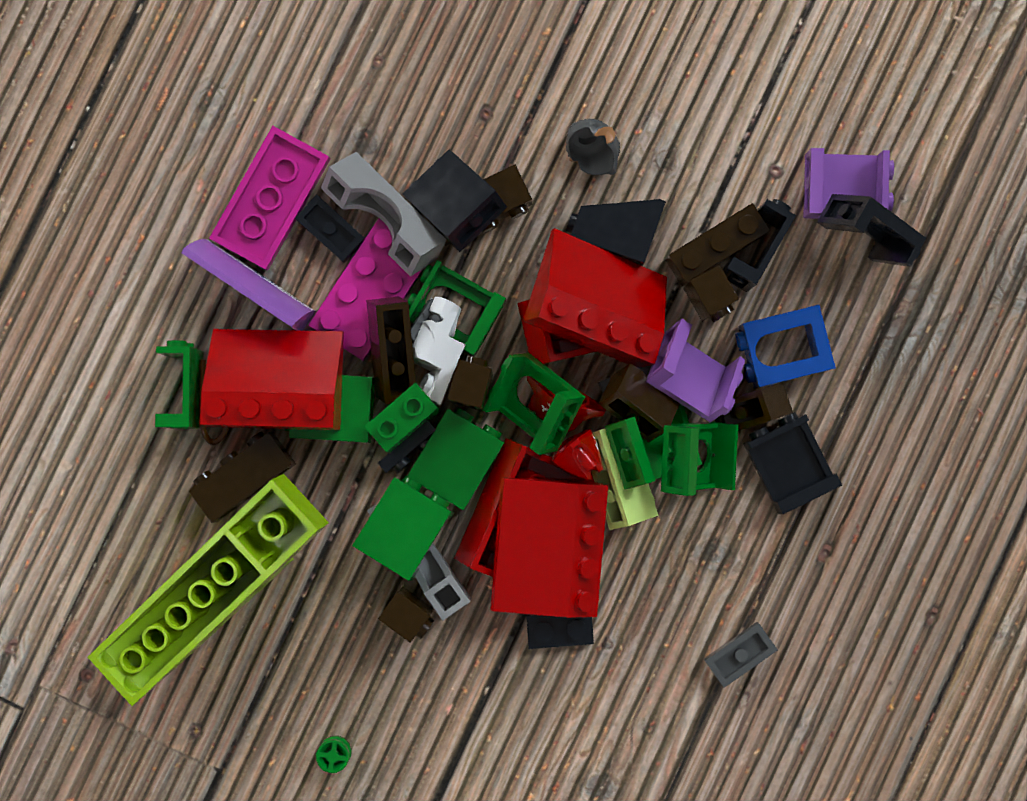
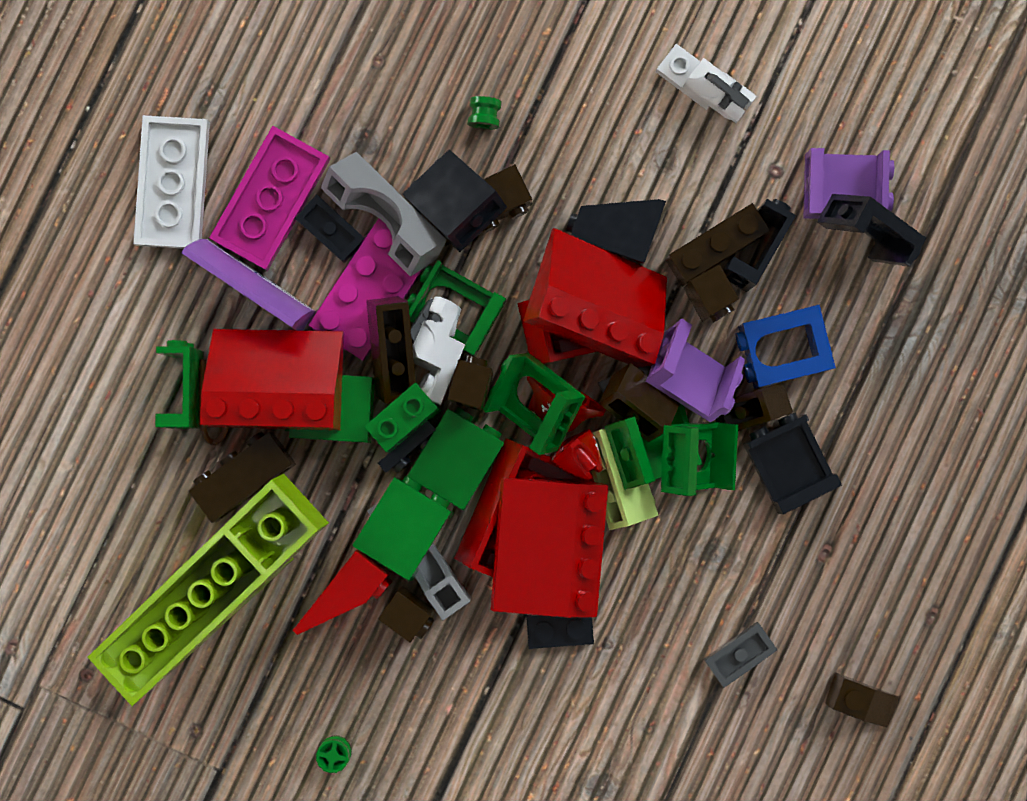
dark grey hair [566,119,620,175] -> none
none -> white plate [133,115,210,249]
none -> red slope [292,550,393,635]
none -> green wheel [467,96,502,130]
none -> white plate [656,44,757,123]
none -> dark brown slope [825,673,898,727]

